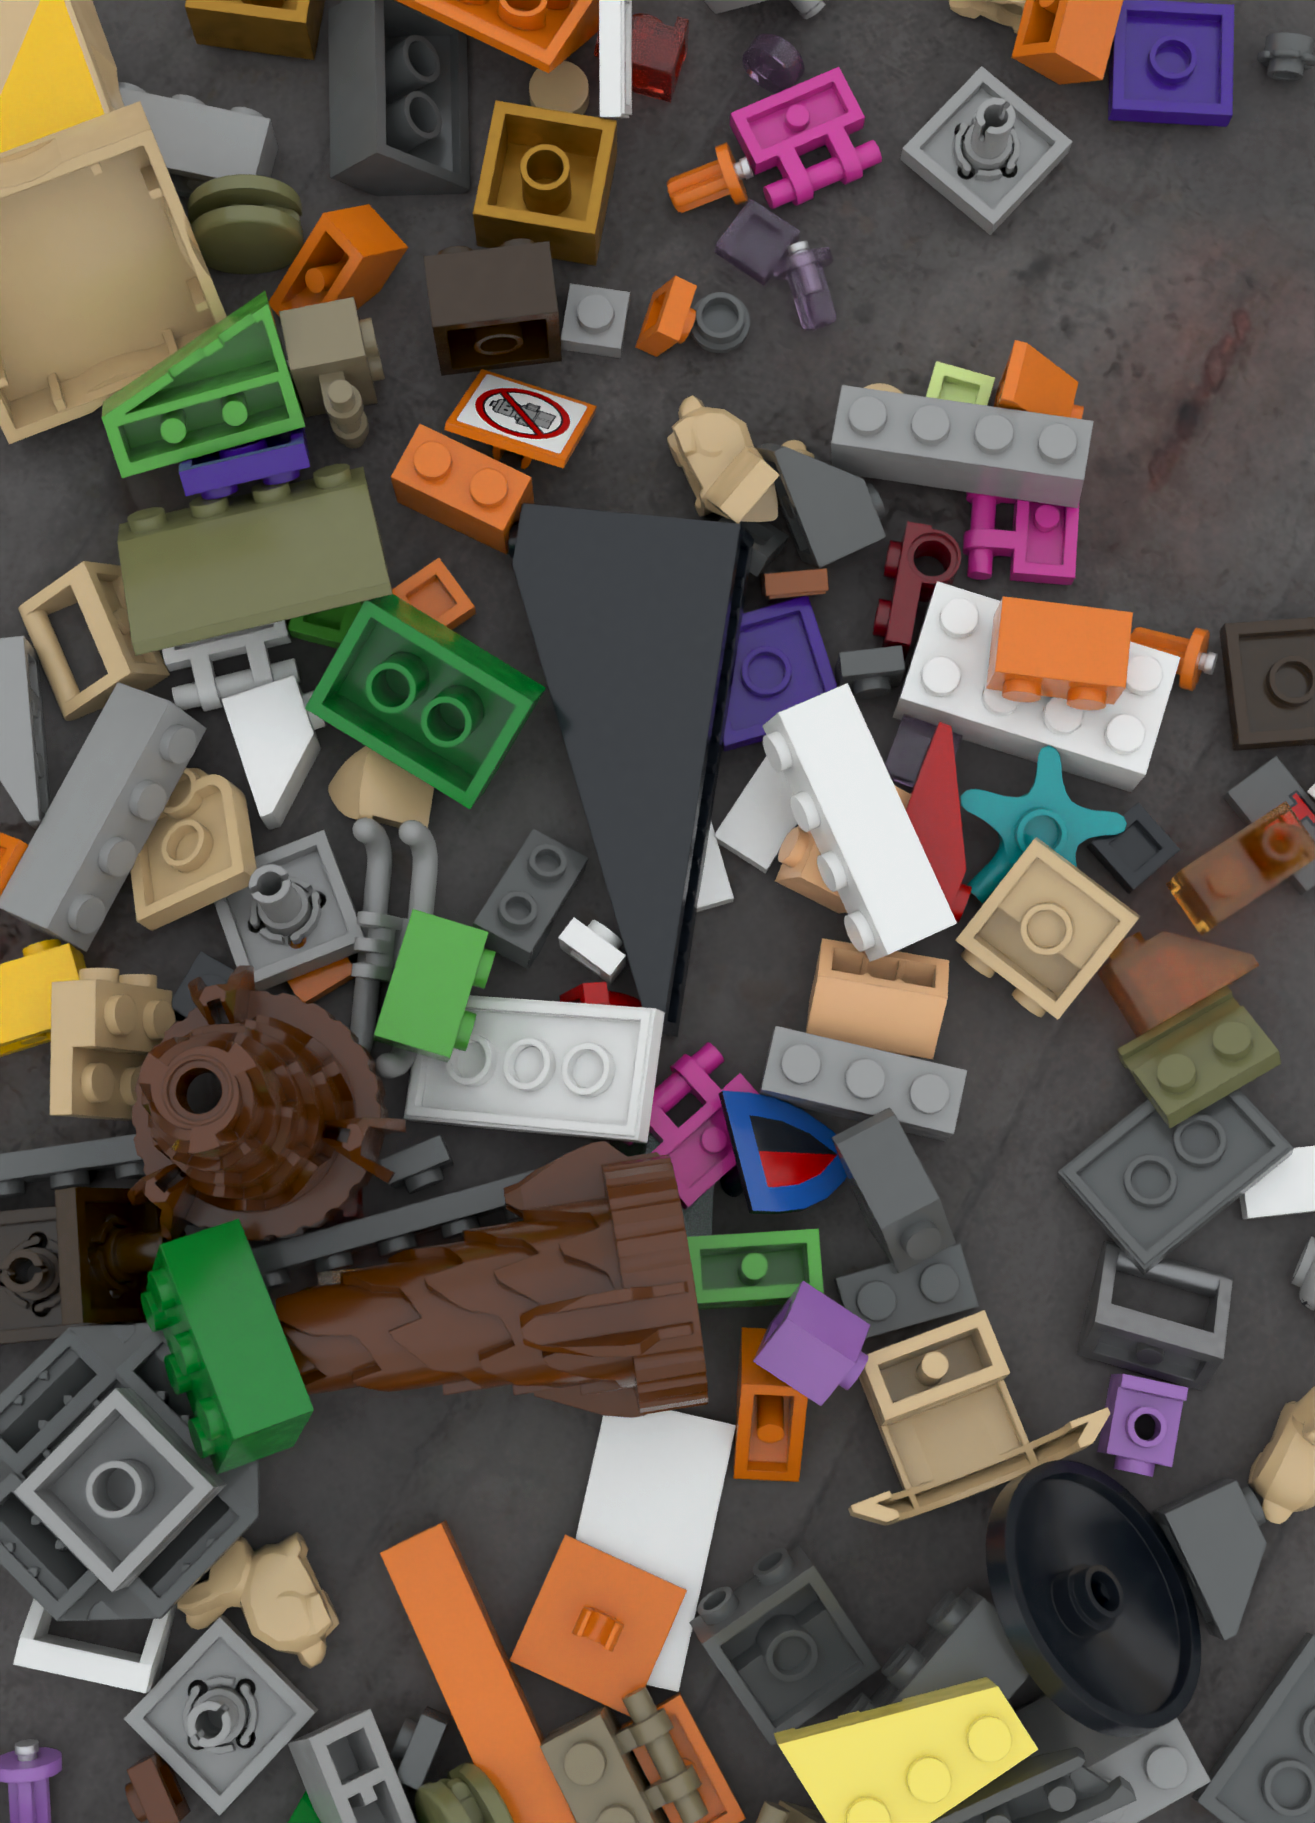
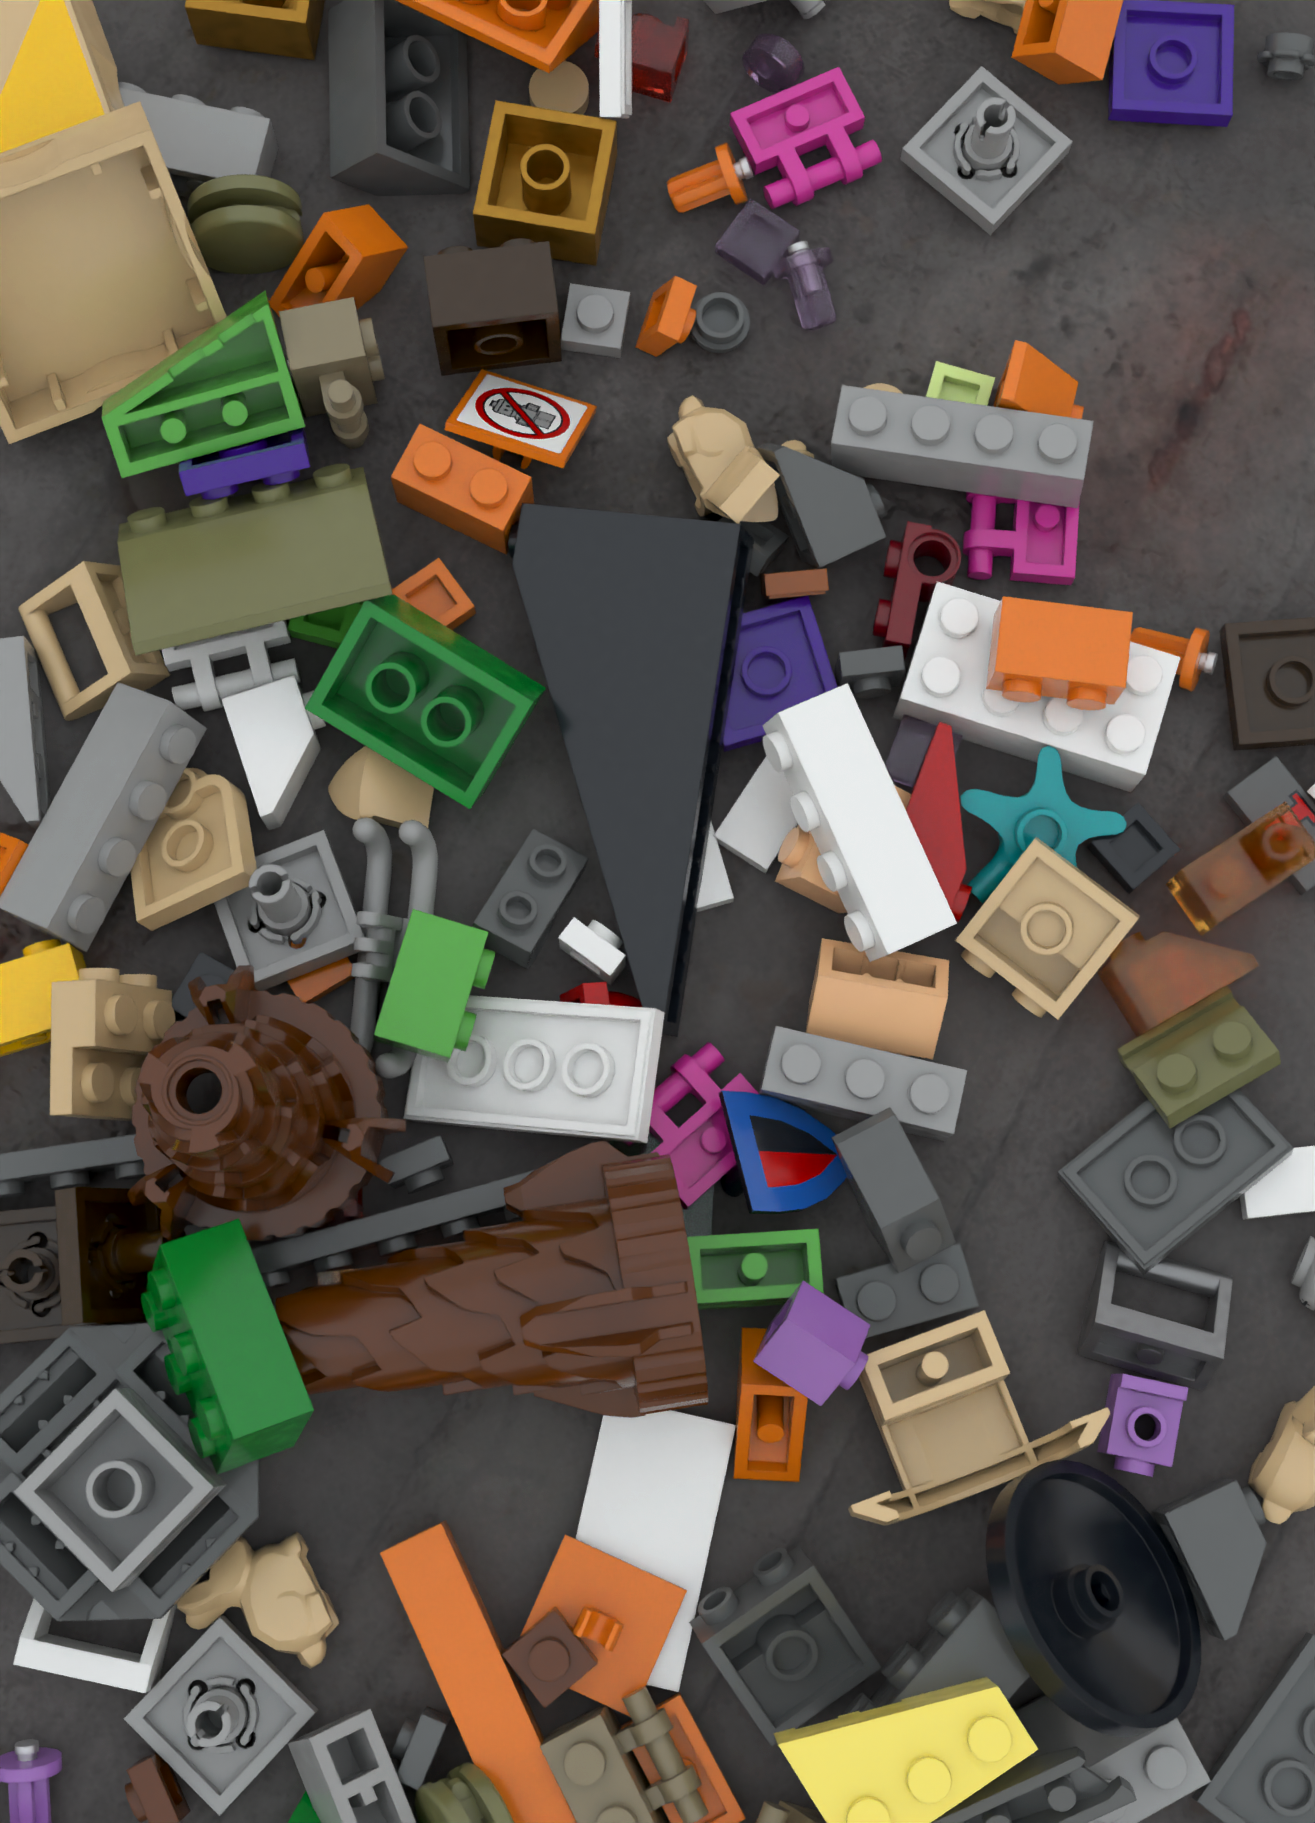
none -> reddish brown plate [502,1607,598,1708]

